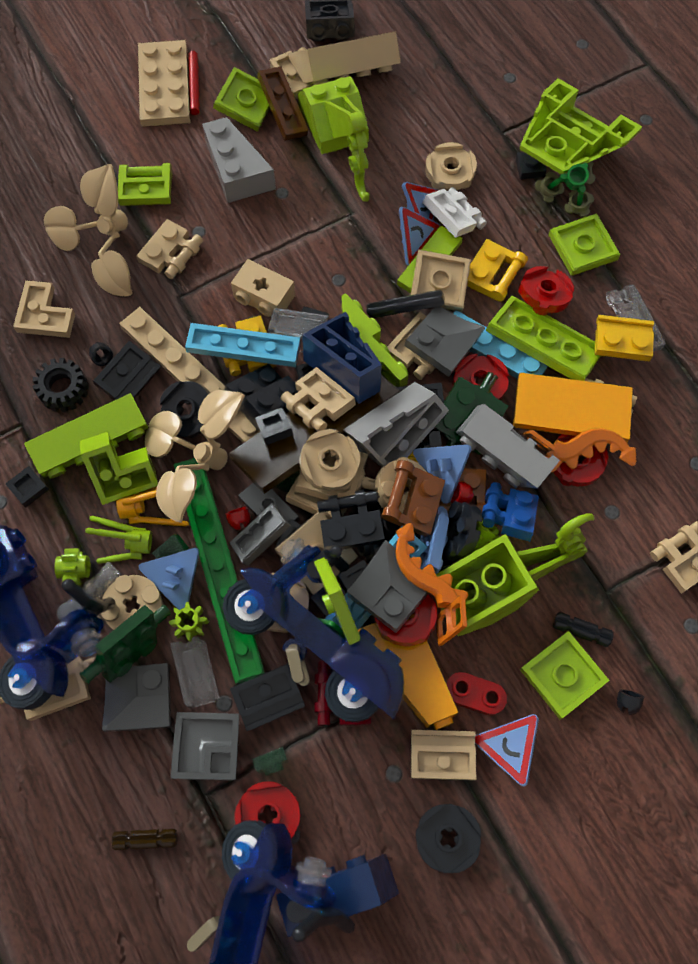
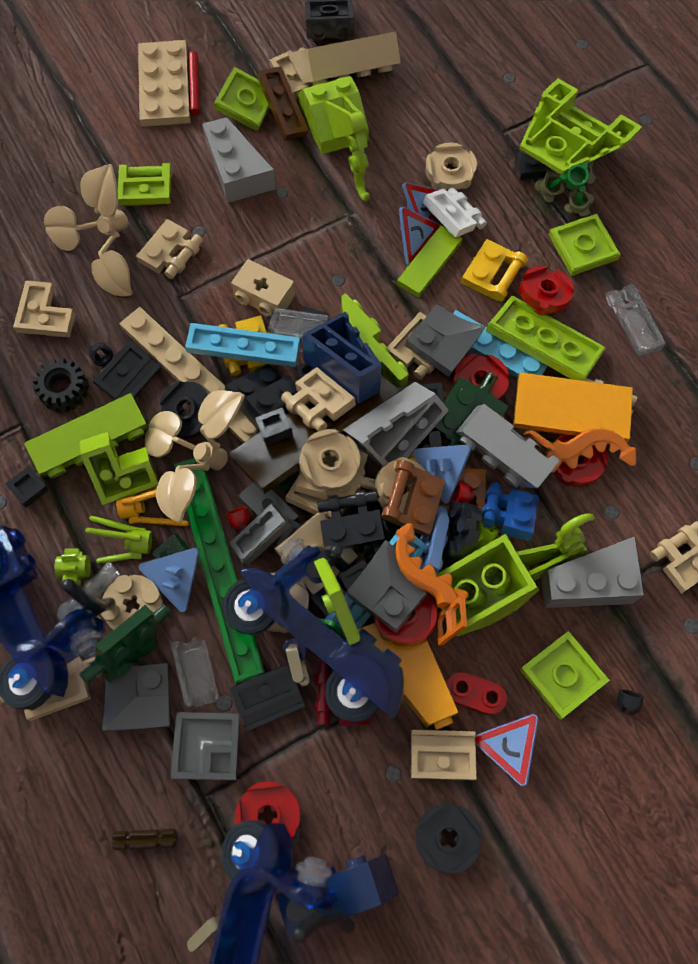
lime gear [169,602,209,642] -> none
clear green plate [252,747,289,777] -> none
black axle [366,290,445,318] -> none
tan plate [411,250,471,312] -> none
black axle [553,612,614,647] -> none
yellow plate [594,315,654,361] -> none
none -> light grey wedge [541,537,644,608]

